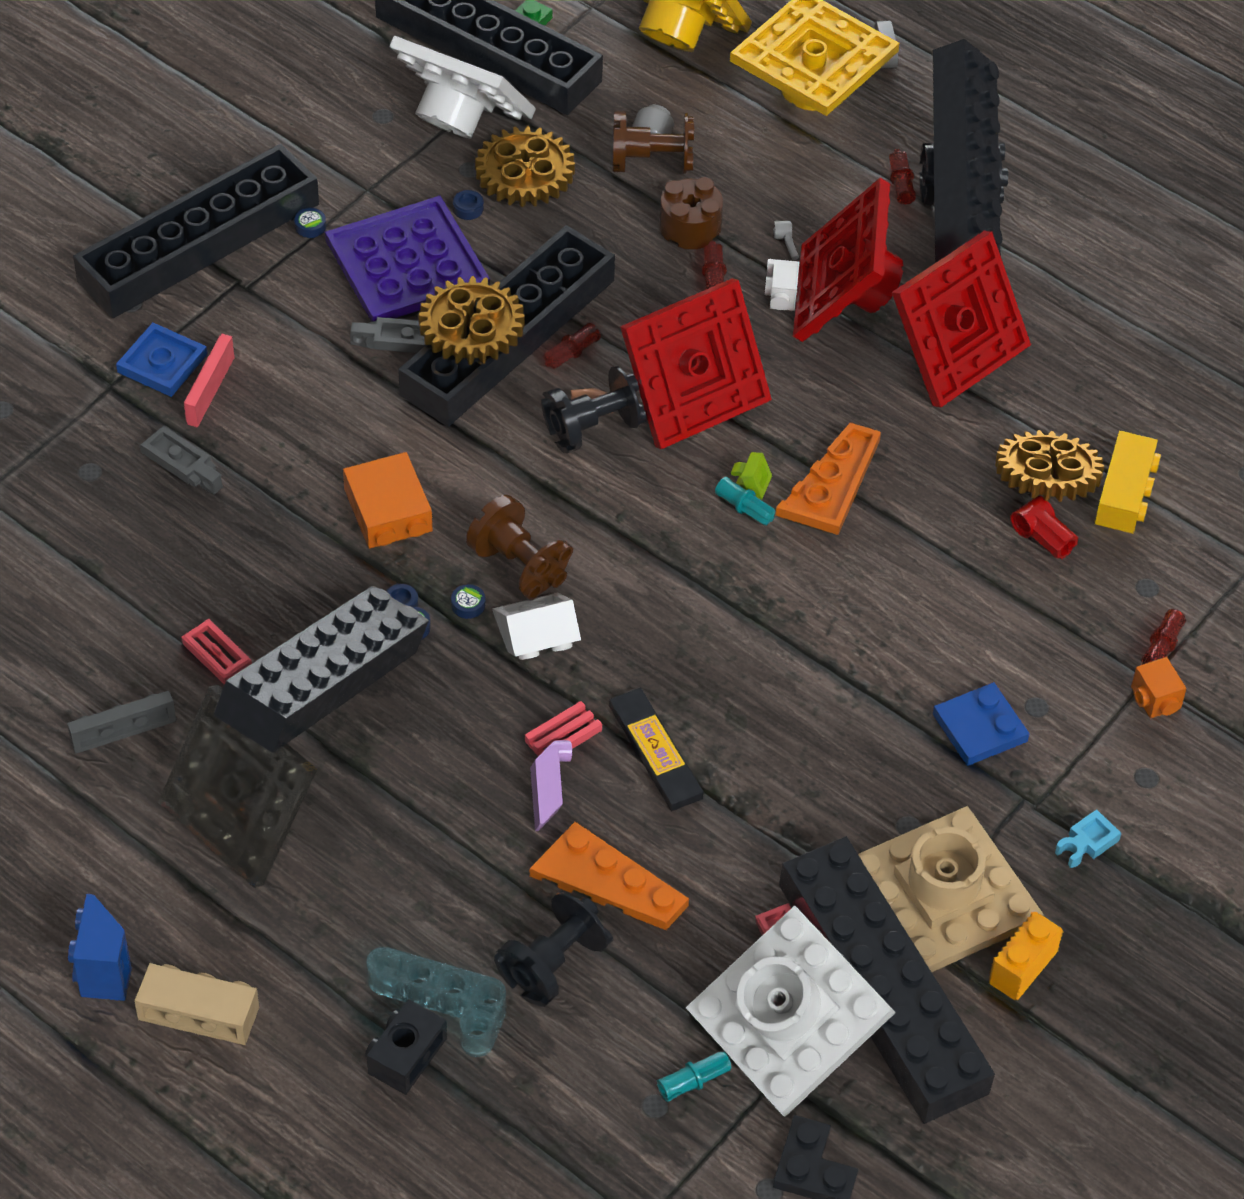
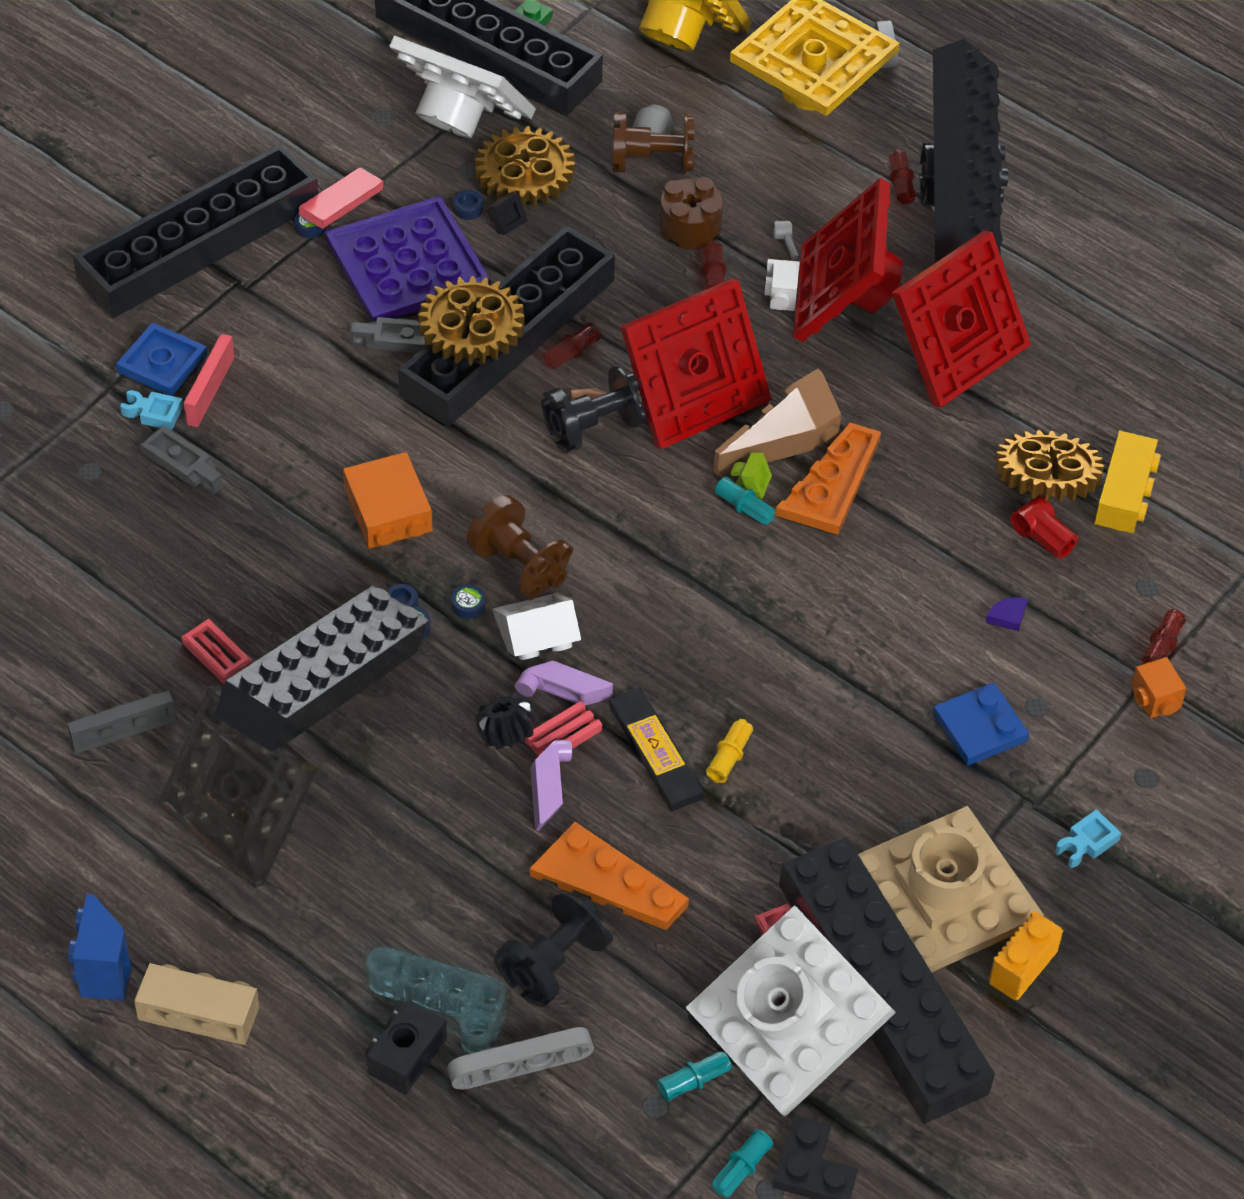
none -> medium azure plate [120,390,183,431]
none -> coral tile [299,168,384,229]
none -> light grey beam [447,1027,594,1090]
none -> black gear [475,693,537,749]
none -> black tile [487,192,528,235]
none -> lavender piece [515,661,613,706]
none -> yellow axle [706,719,753,784]
none -> teal axle [711,1129,774,1198]
none -> medium nougat wedge [713,369,841,476]
none -> dark purple tile [986,597,1028,631]

